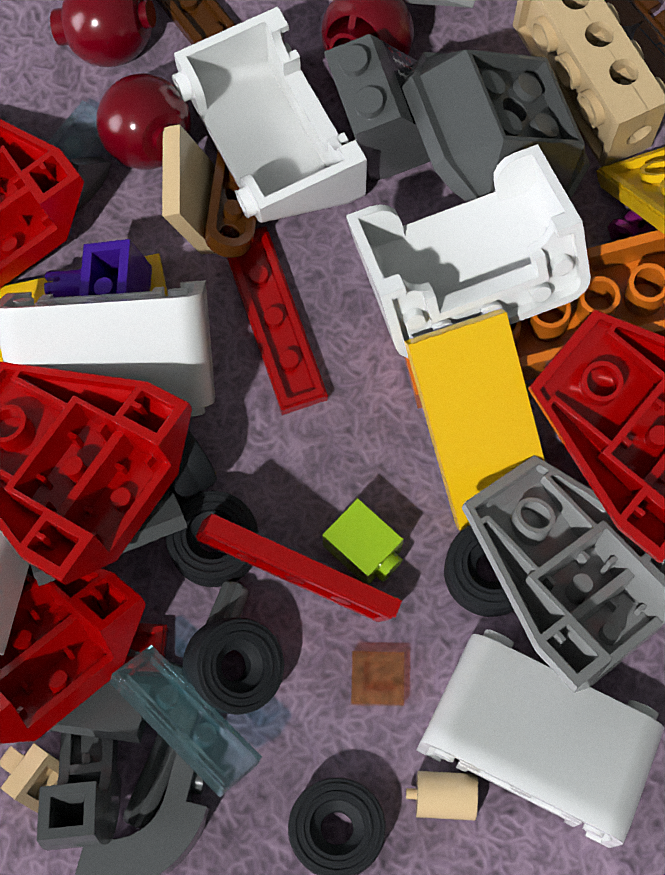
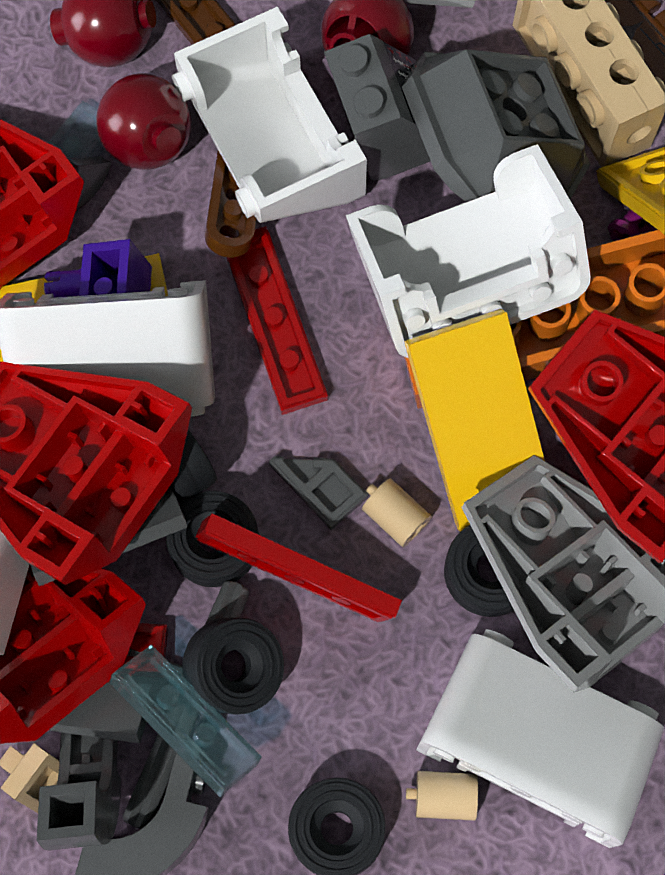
tan tile [162,124,216,254] -> none
lime brick [322,498,403,585] -> none
clear orange tile [351,651,404,707] -> none
none -> dark grey tile [269,456,368,530]
none -> tan piece [362,478,432,547]

